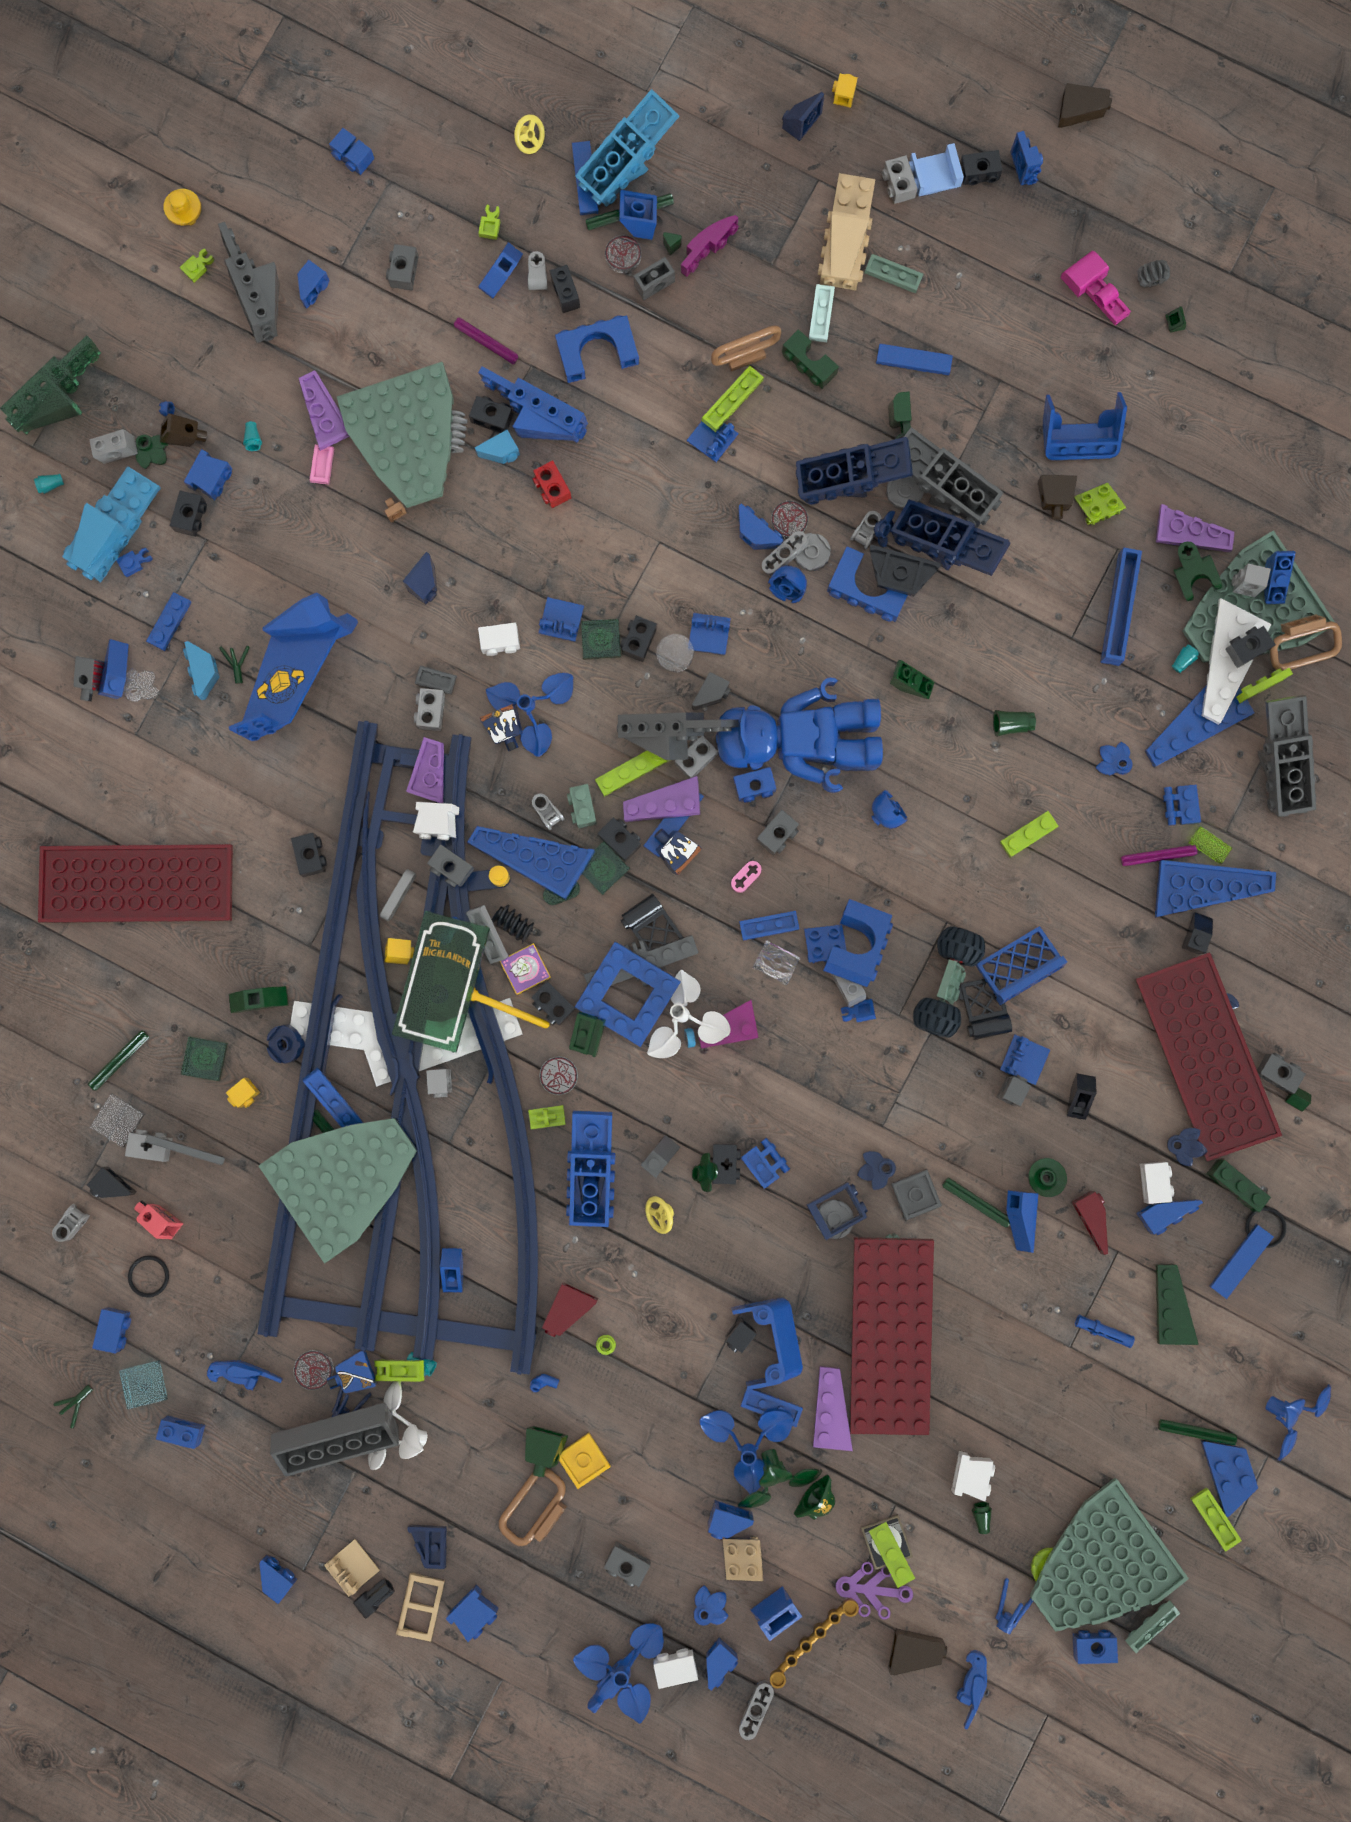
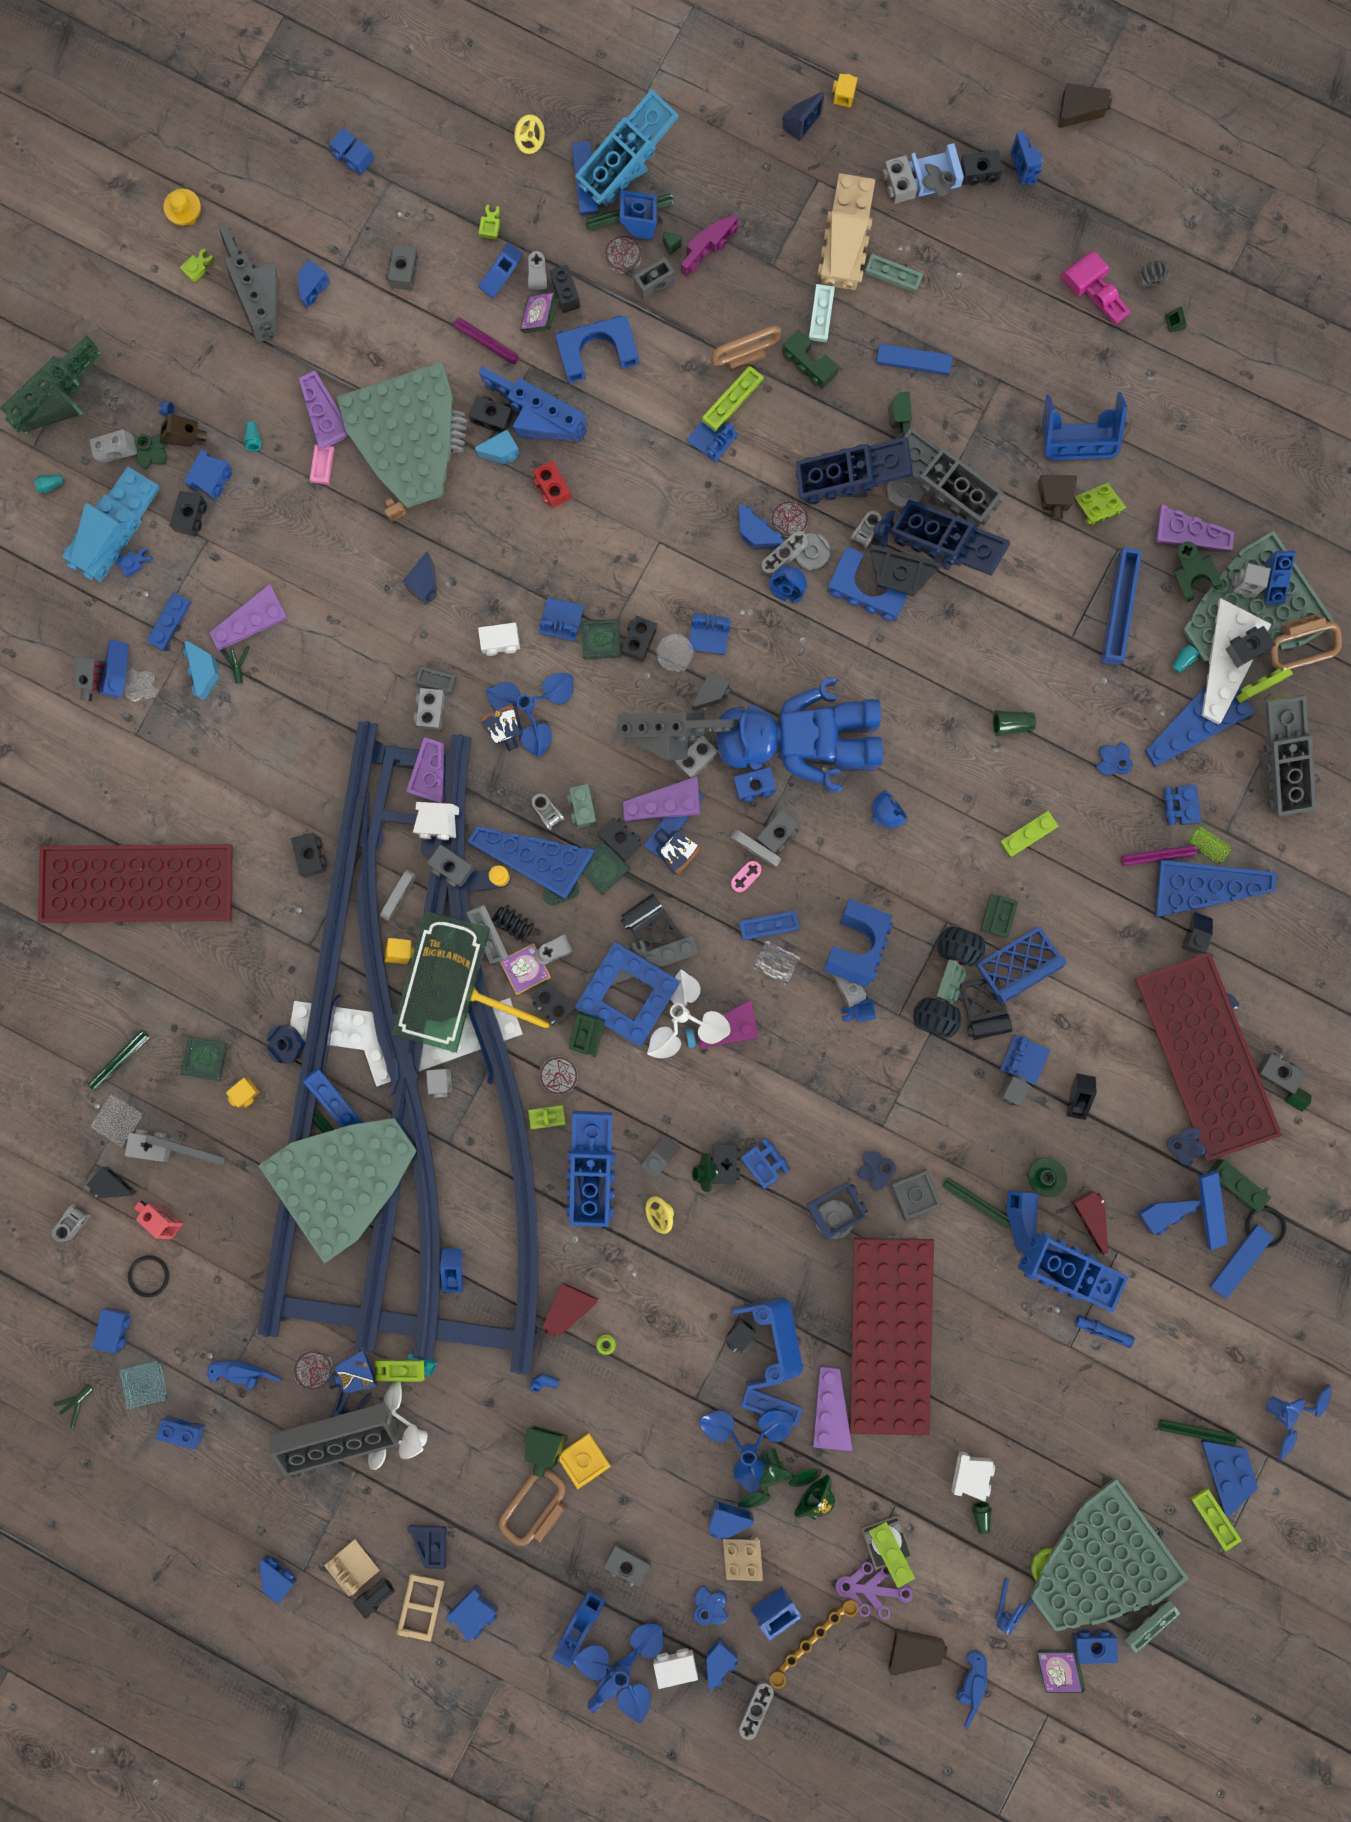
blue piece [229,593,358,741] -> none
dark green slope [229,986,289,1013] -> none
lime plate [595,751,670,797] -> none
blue hinge [804,925,847,964] -> none
dark green slope [890,660,934,699] -> none
white brick [1140,1162,1174,1204] -> none
dark green wing [1156,1264,1199,1345] -> none
none -> medium lavender wing [209,584,287,651]
none -> tile [520,292,559,333]
none -> light grey piece [534,934,574,965]
none -> blue arch [552,1590,606,1668]
none -> light grey beam [730,829,782,868]
none -> dark grey plate [922,164,954,197]
none -> dark green plate [980,893,1018,938]
none -> blue wedge [1018,1232,1128,1313]
none -> tile [1037,1649,1085,1693]
none -> blue tile [1198,1171,1228,1250]

